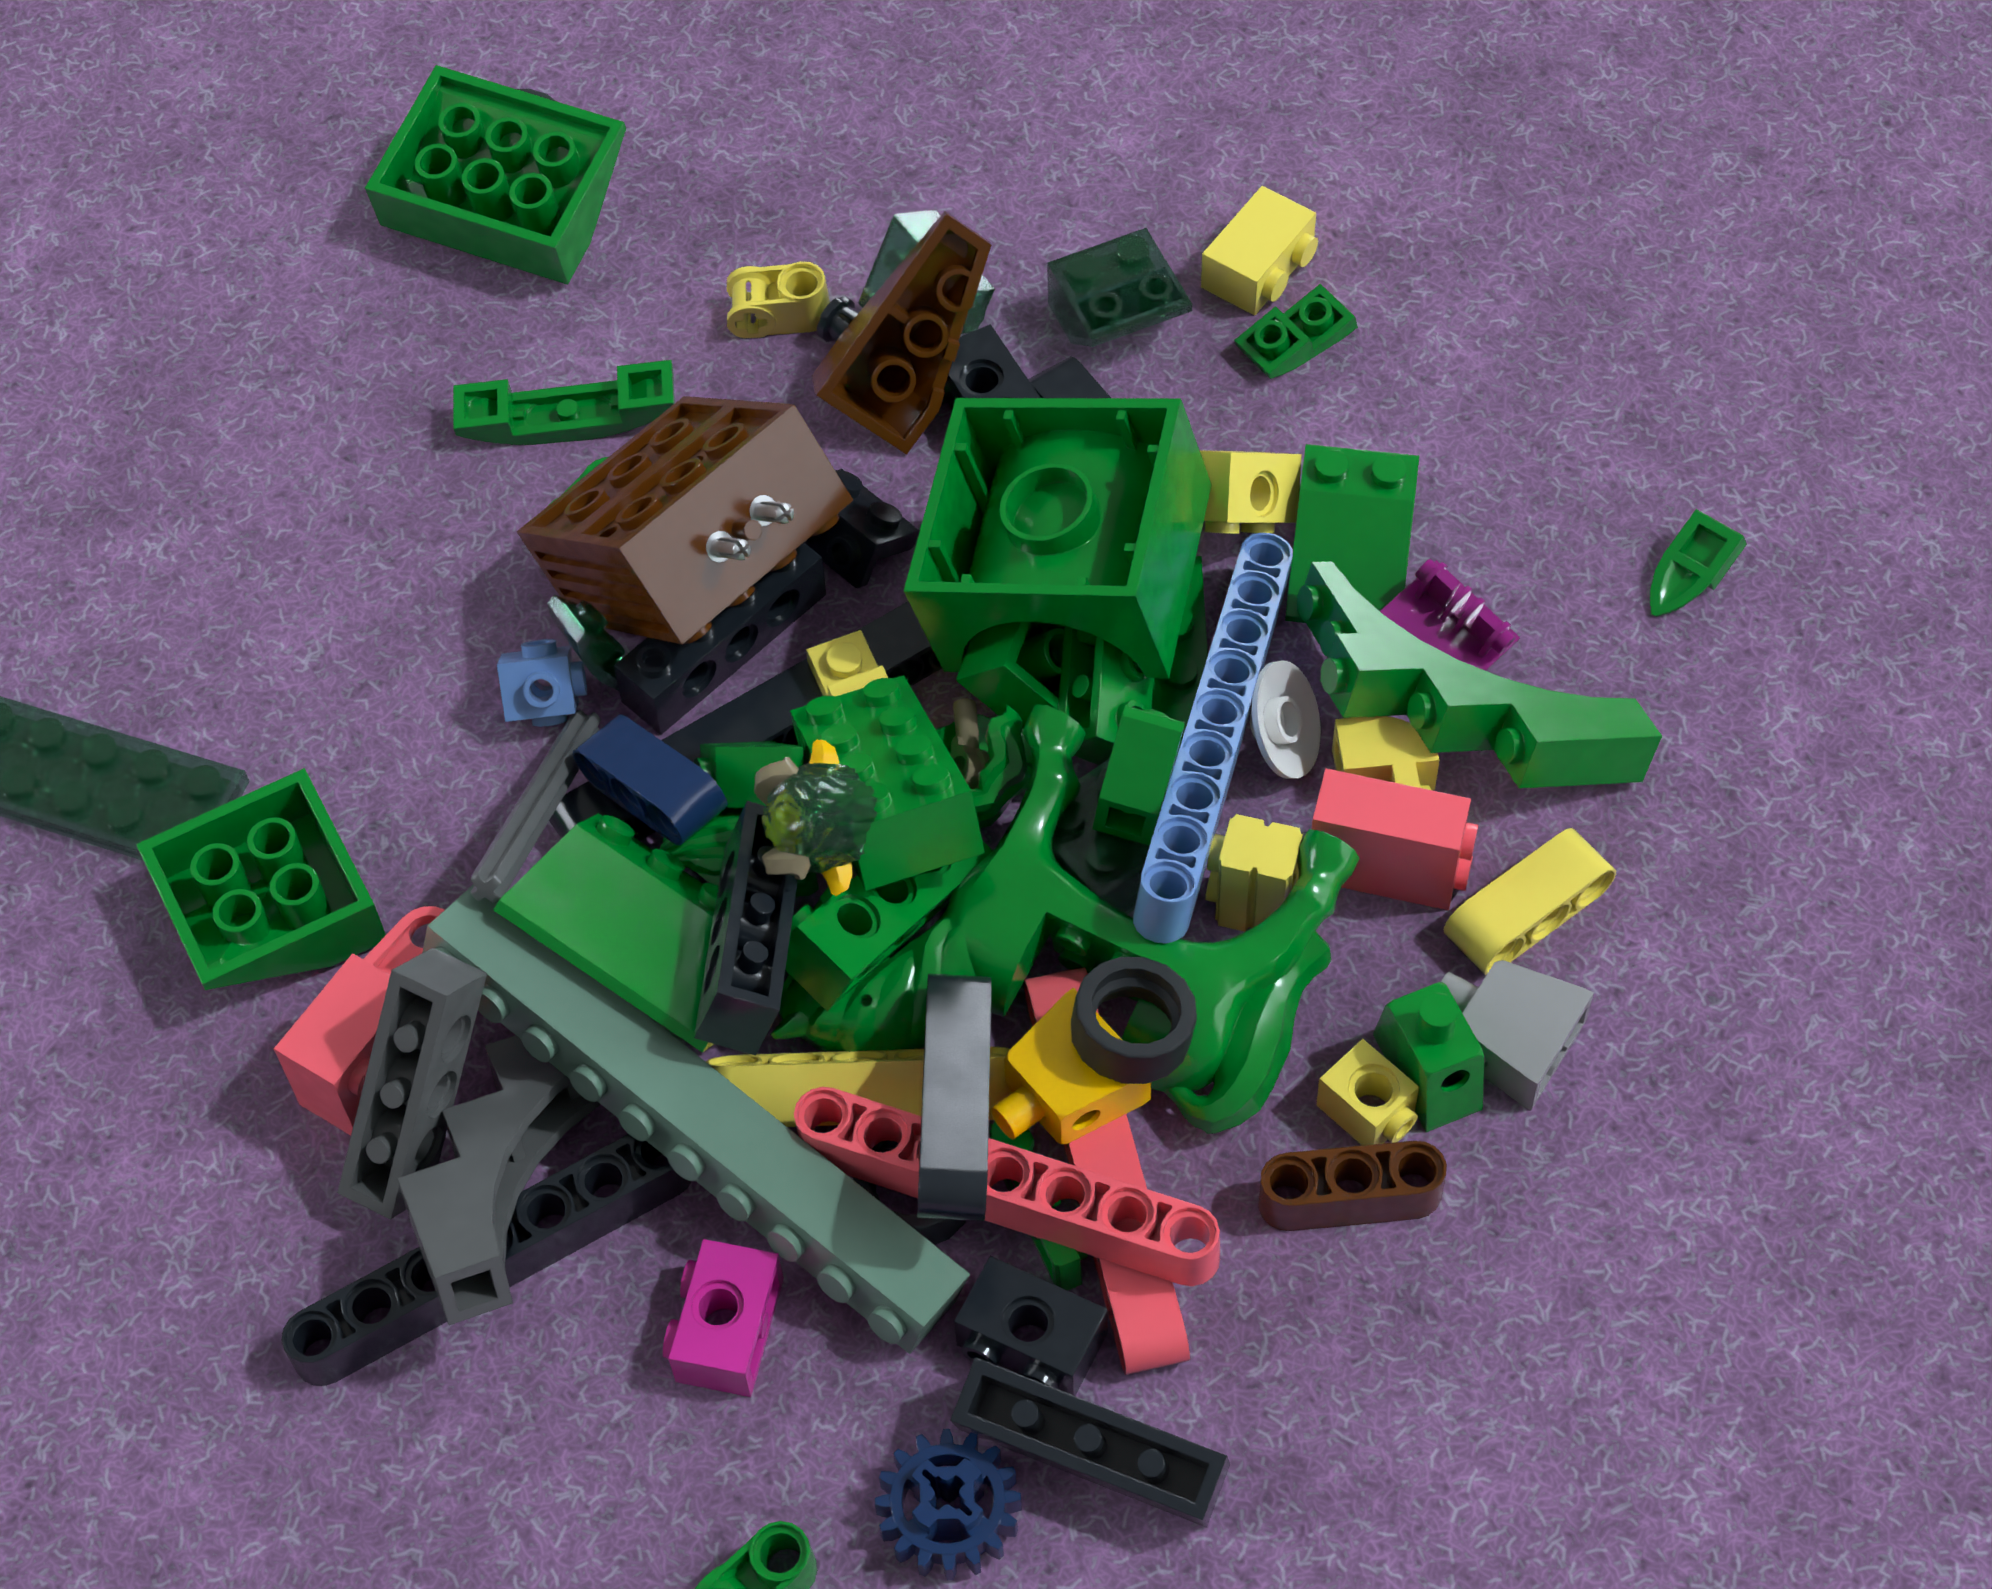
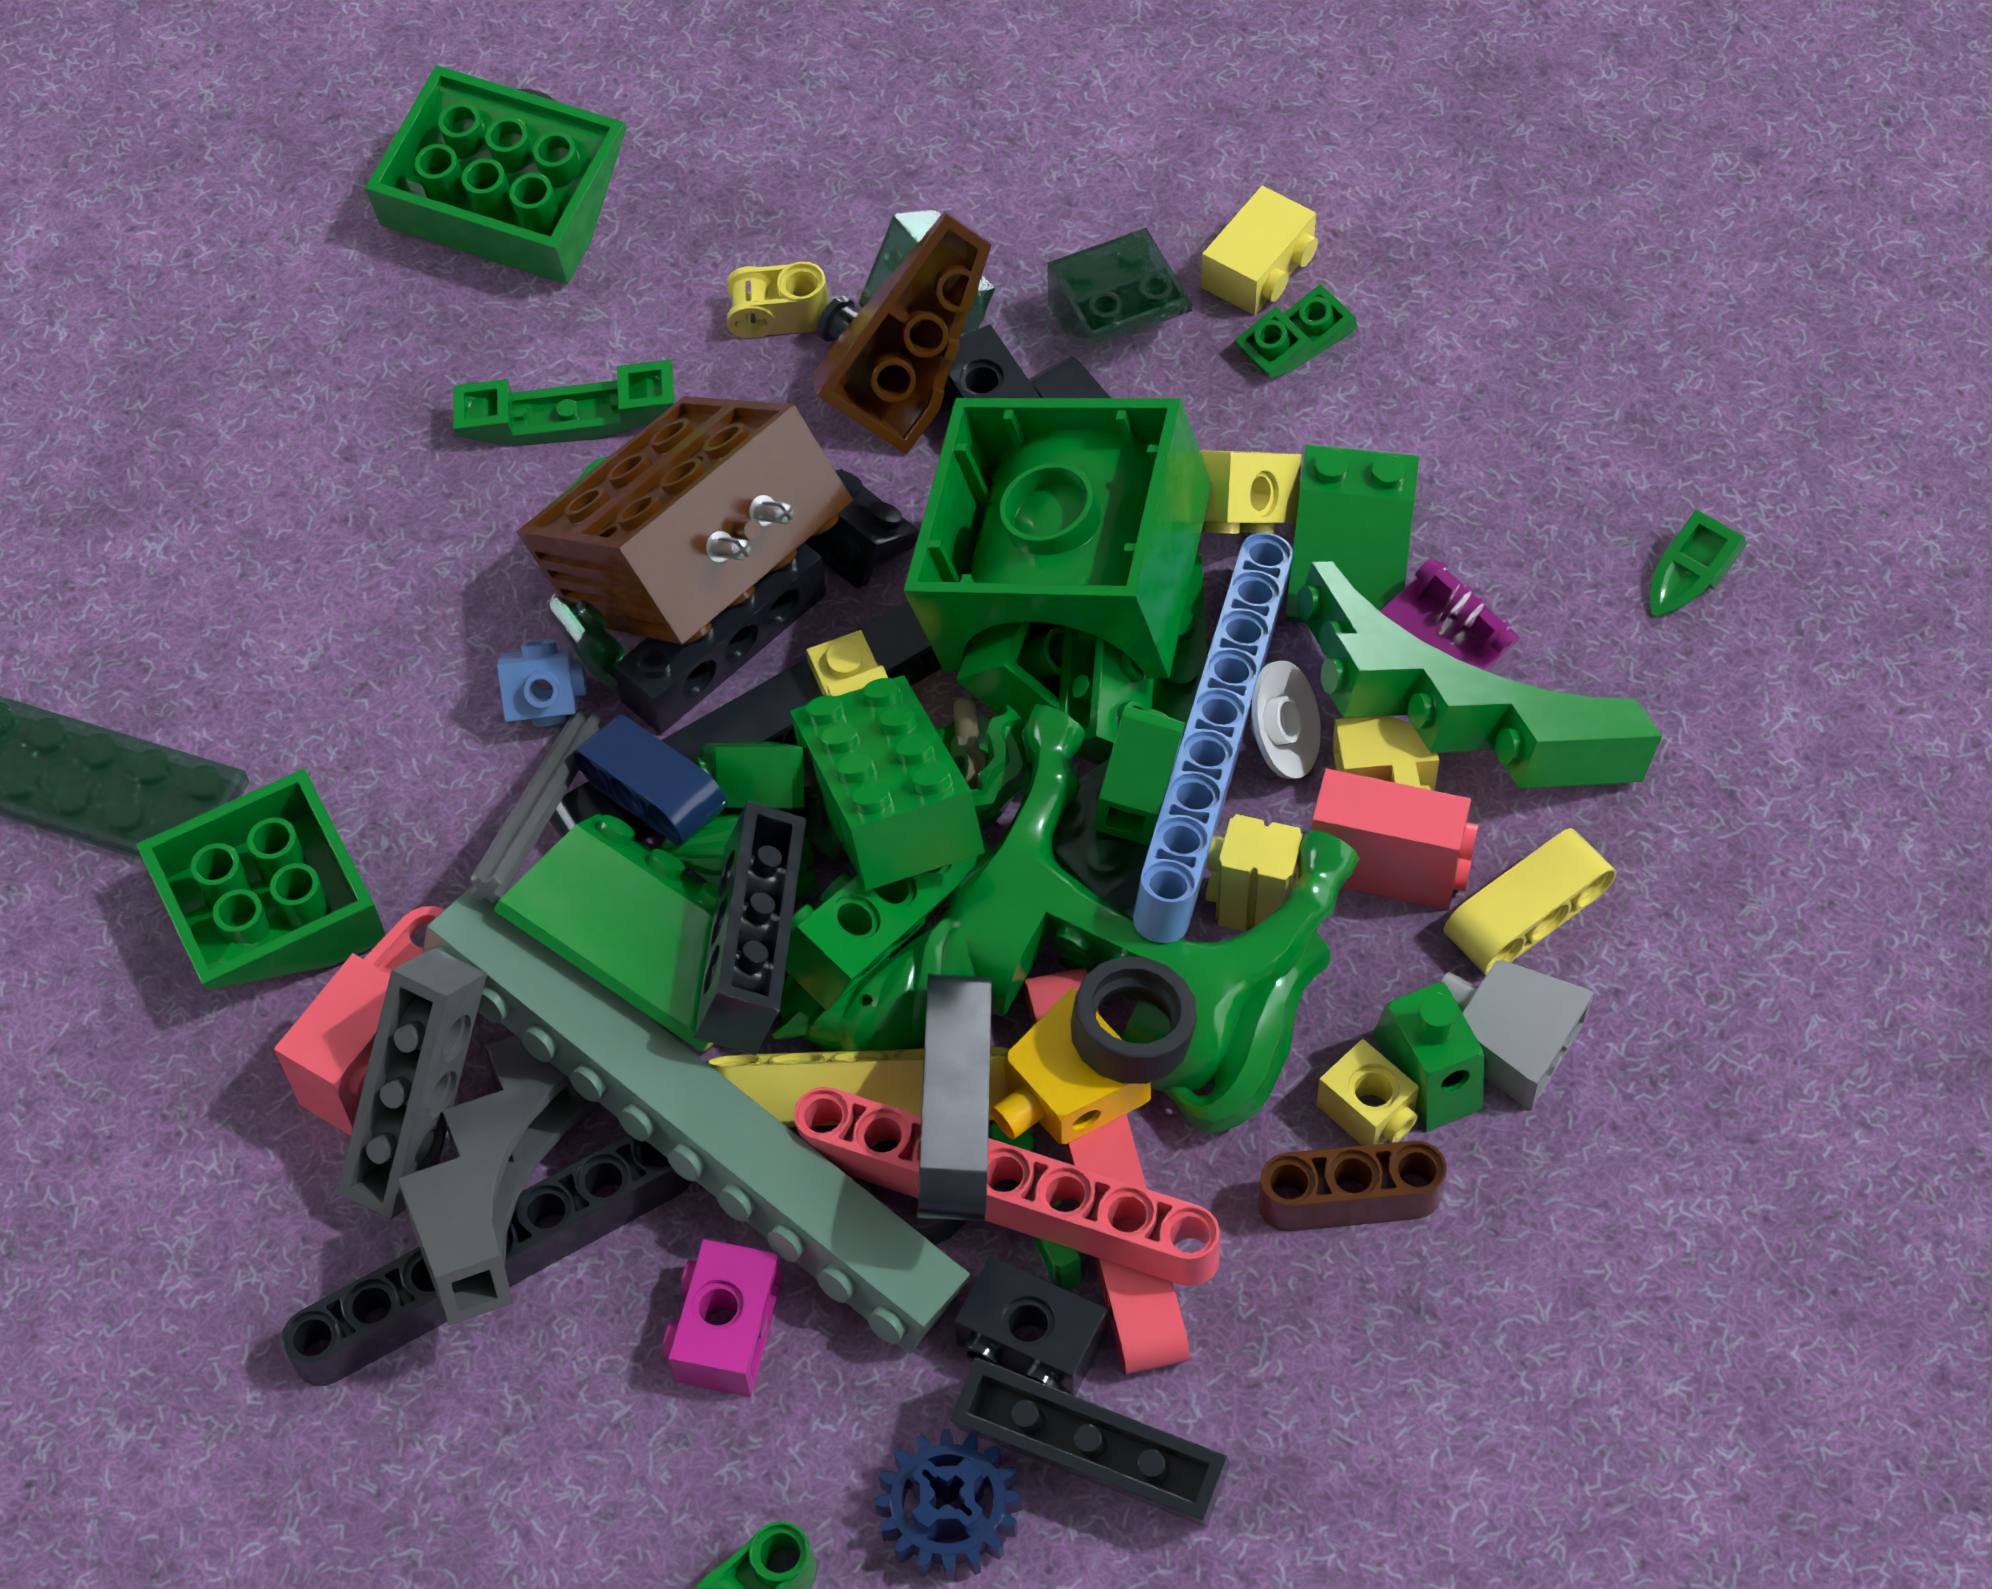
clear green hair [754,740,878,896] -> none

